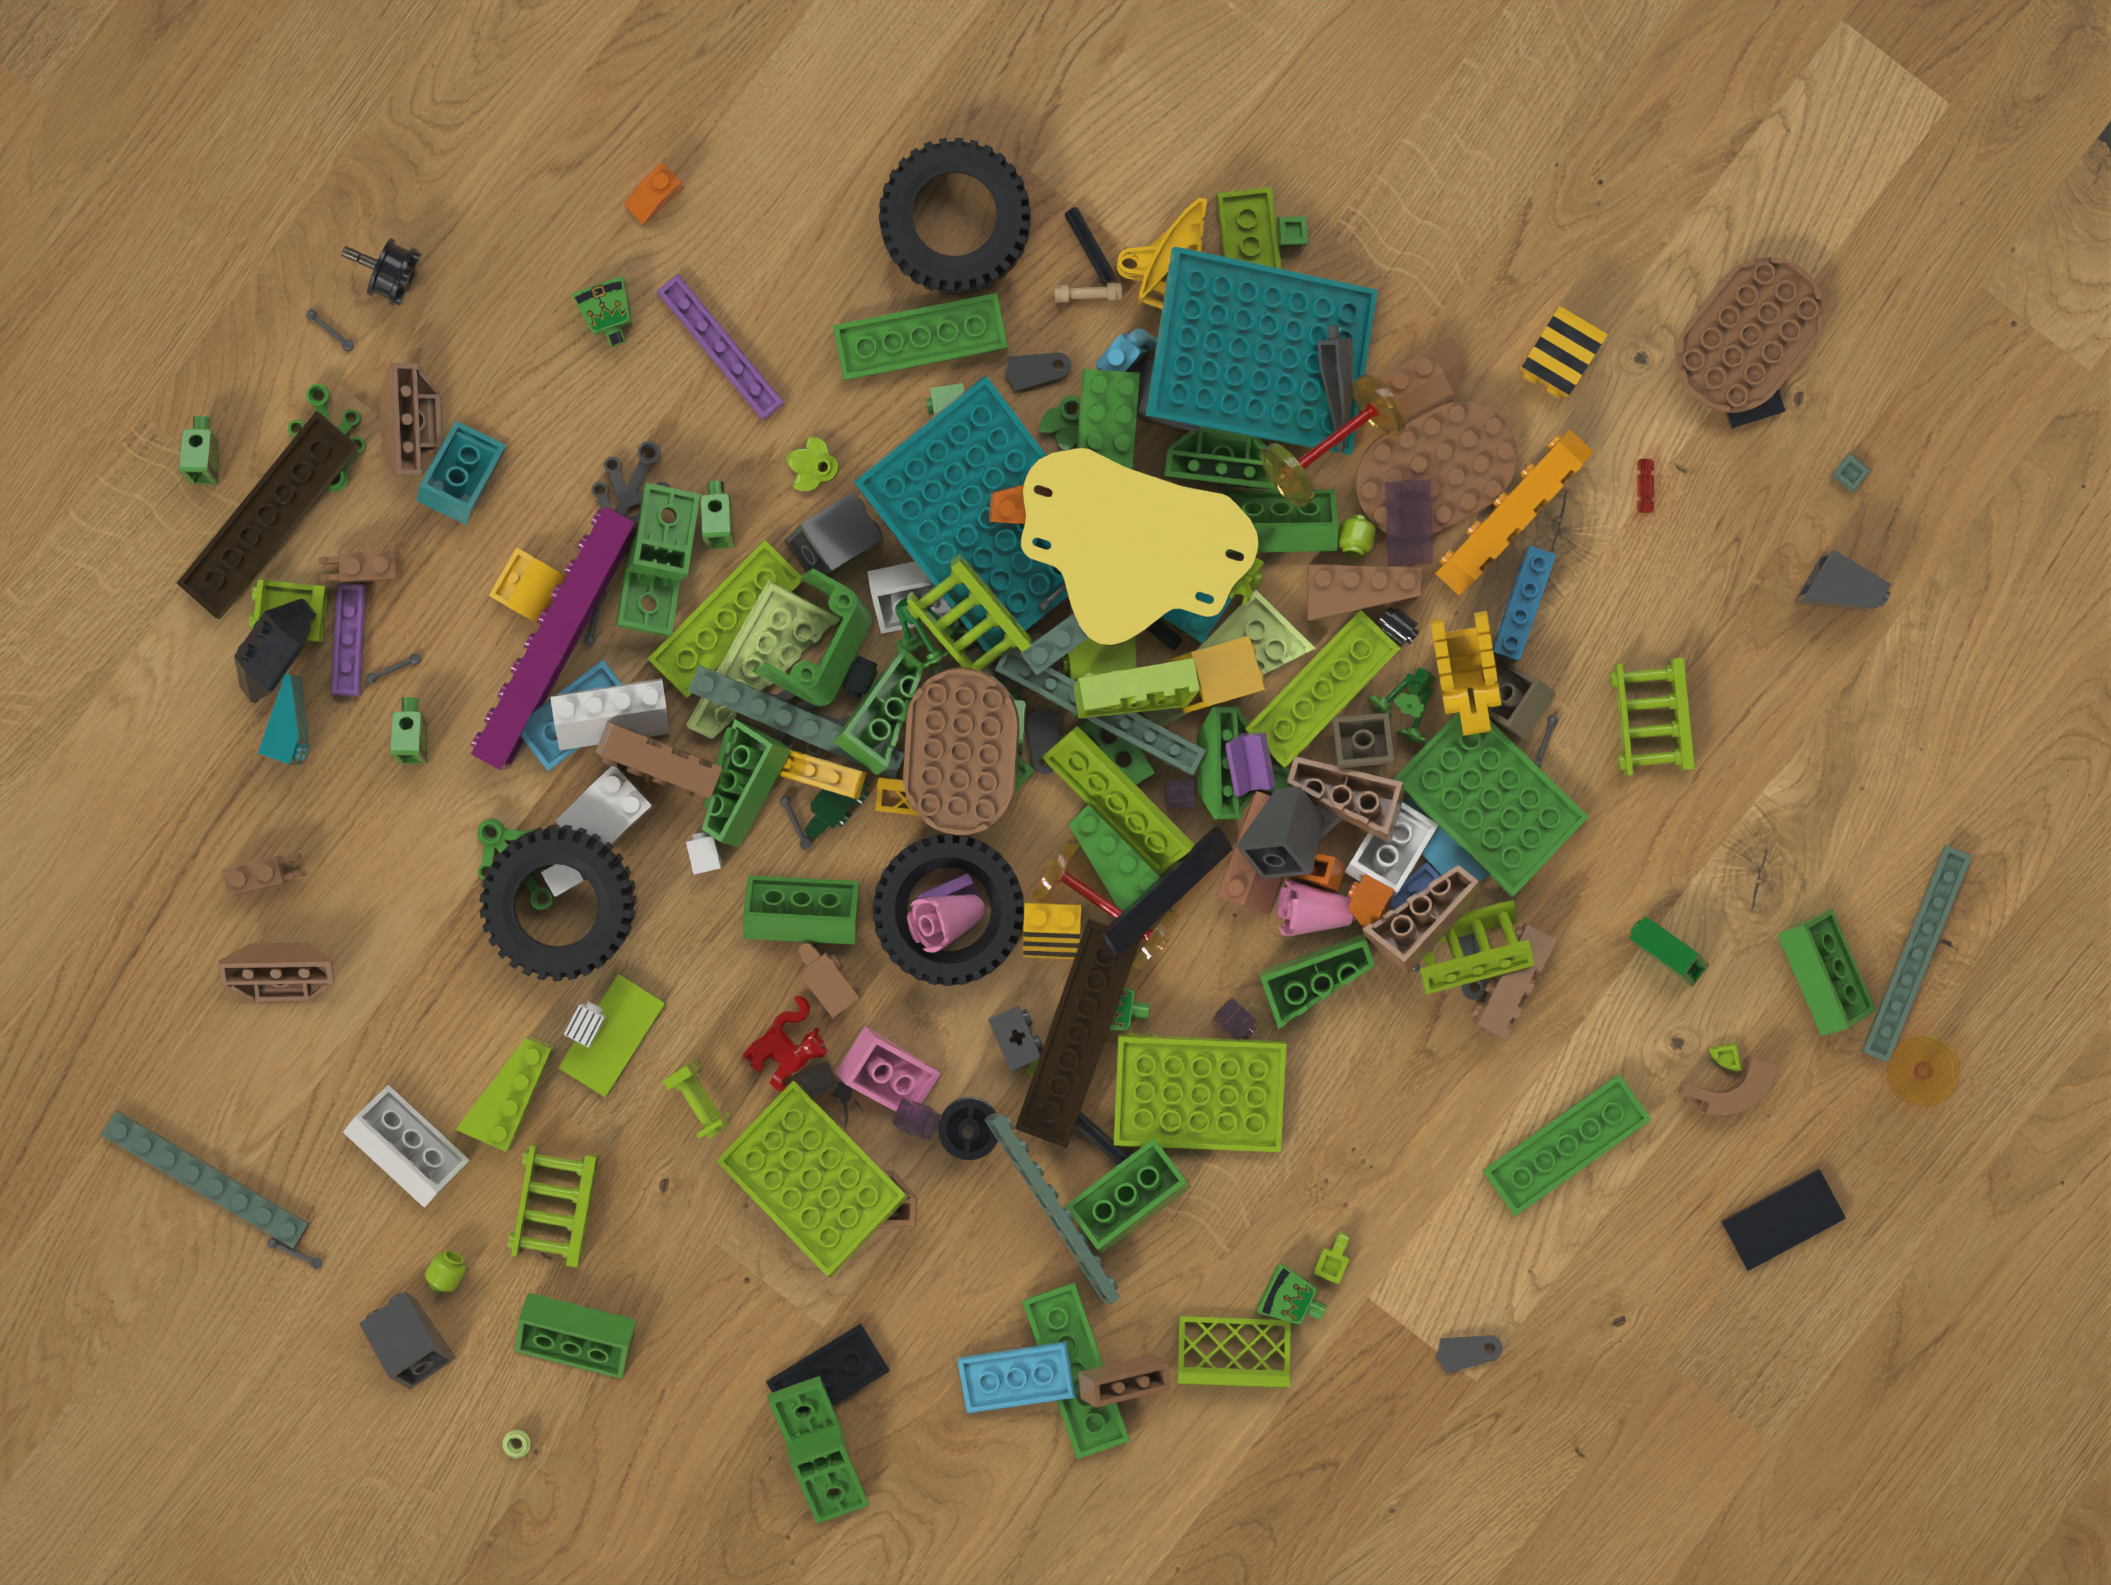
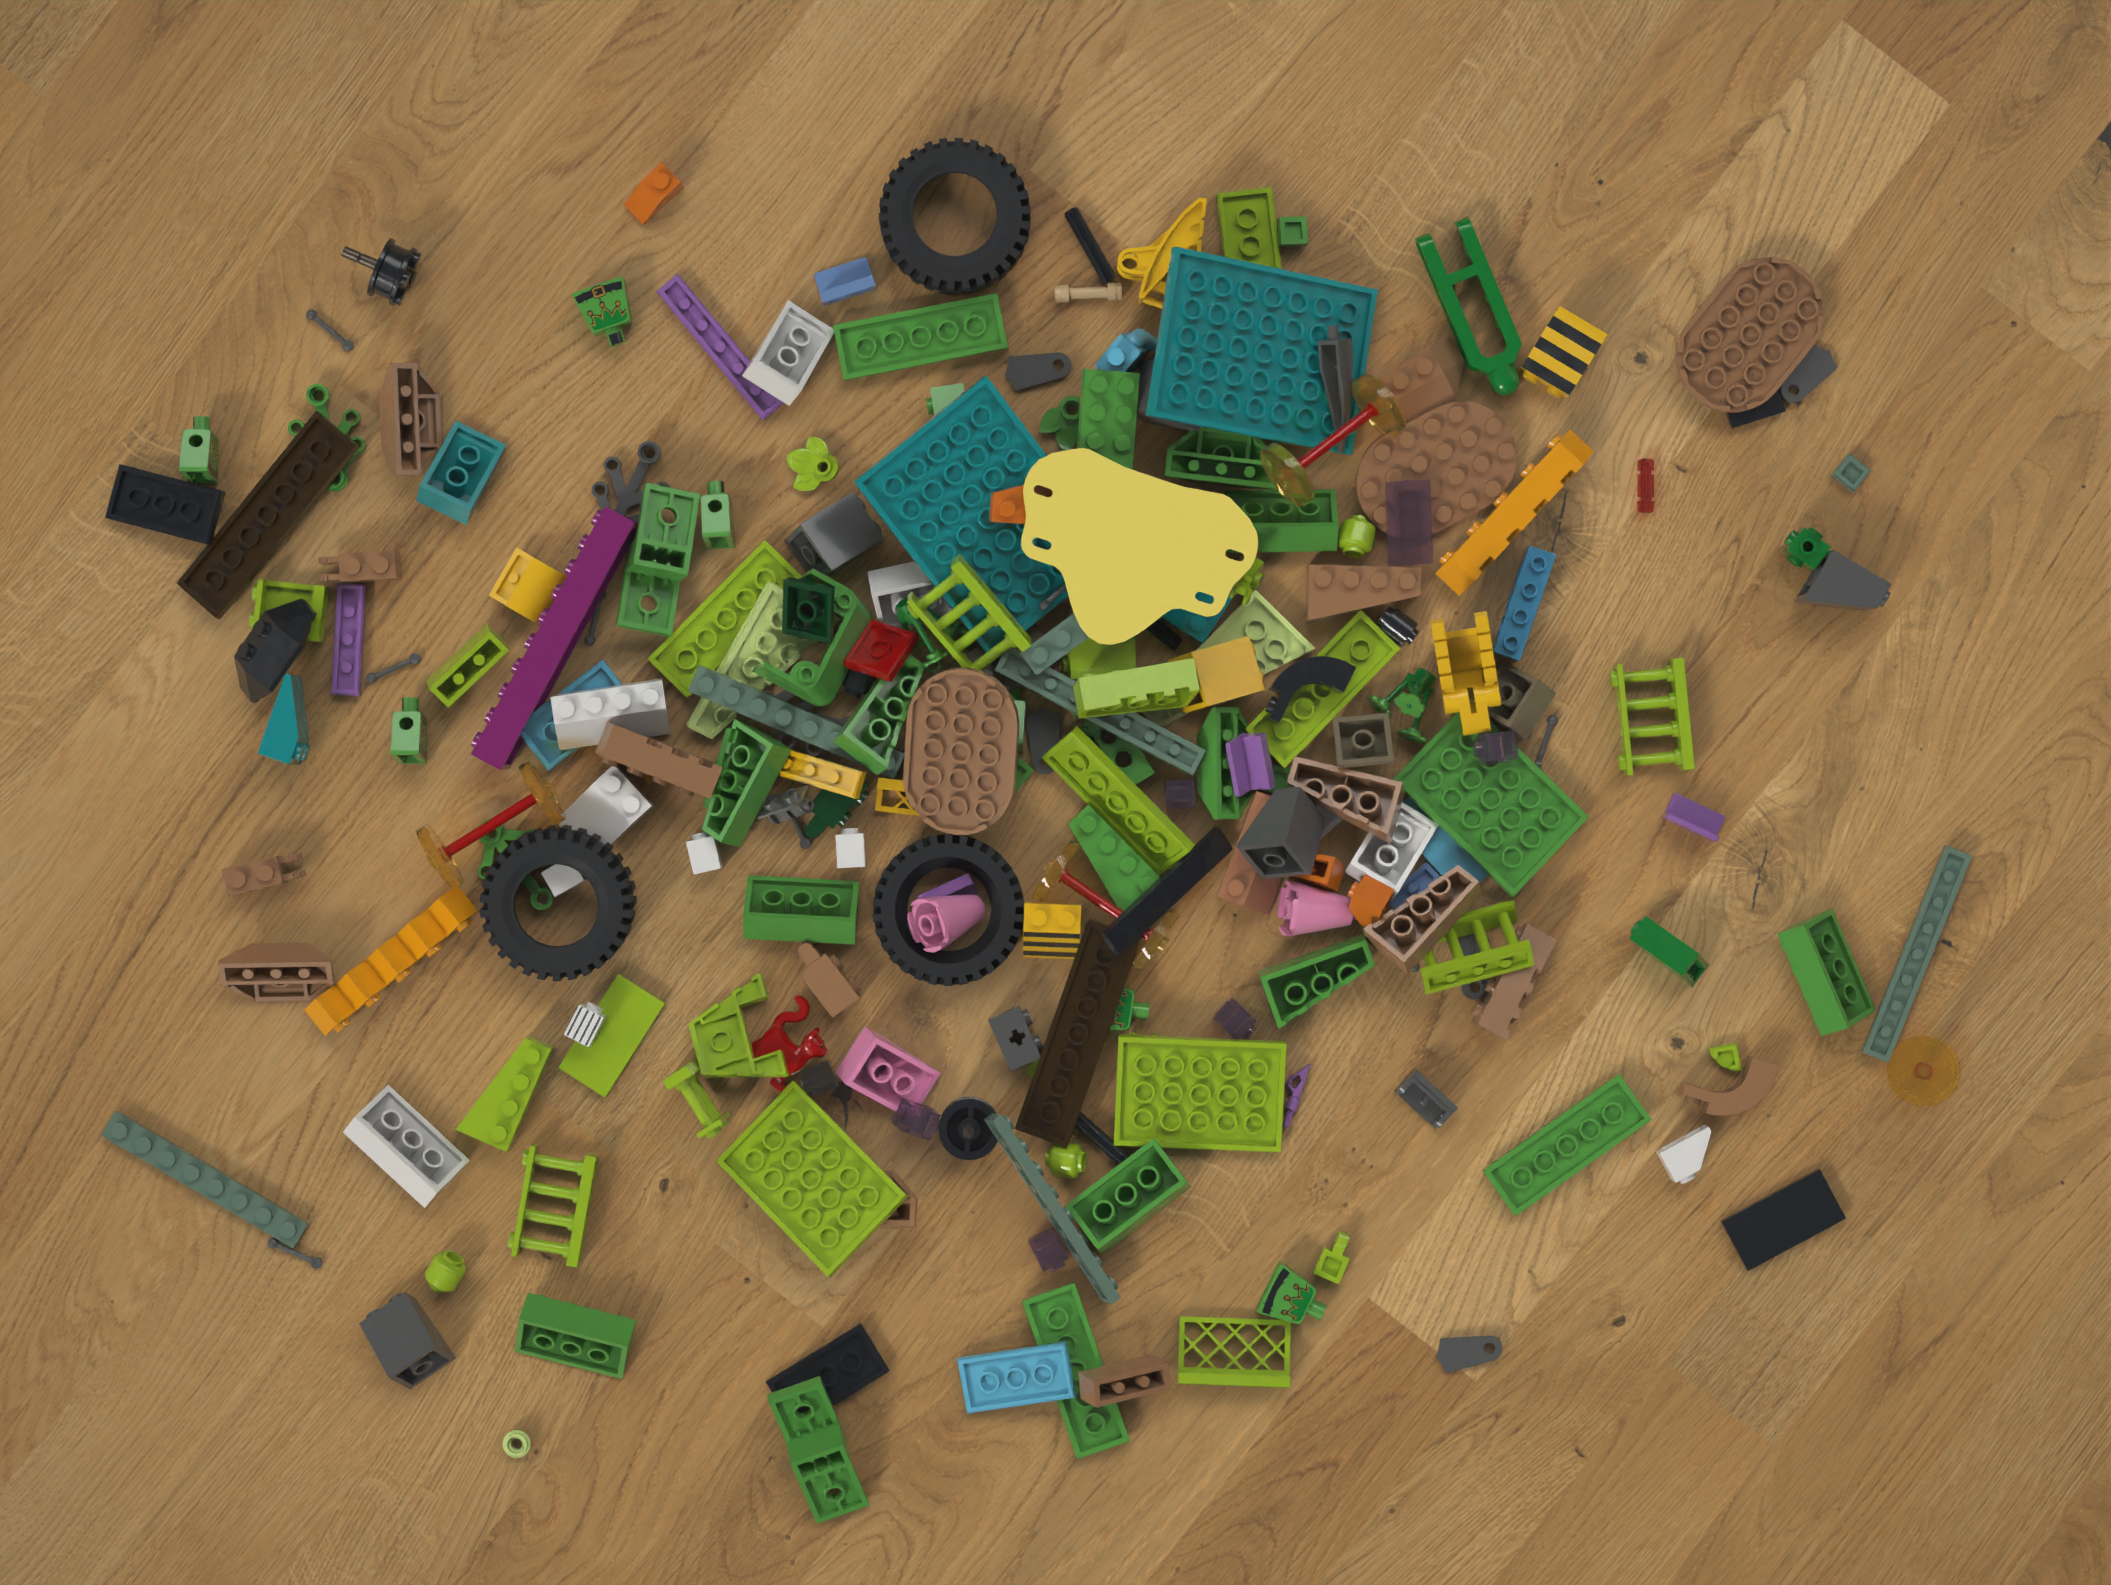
none -> black tile [105,464,226,546]
none -> light orange brick [304,885,478,1036]
none -> clear yellow piece [416,761,566,889]
none -> lime brick [427,623,509,708]
none -> lime wing [688,973,789,1078]
none -> white slope [742,300,834,406]
none -> flat silver hinge [757,785,814,824]
none -> dark green slope [782,577,835,643]
none -> medium blue panel [814,257,877,306]
none -> white brick [835,828,866,868]
none -> red tile [843,619,919,682]
none -> brick [1028,1226,1068,1273]
none -> lime head [1044,1142,1087,1179]
none -> black arch [1265,656,1356,724]
none -> medium lavender hand [1282,1064,1311,1128]
none -> dark grey hinge [1394,1068,1458,1129]
none -> green piece [1415,217,1522,396]
none -> brick [1473,731,1518,765]
none -> white slope [1656,1125,1711,1184]
none -> medium lavender panel [1662,793,1725,842]
none -> dark grey piece [1781,345,1837,403]
none -> green brick [1783,527,1831,571]

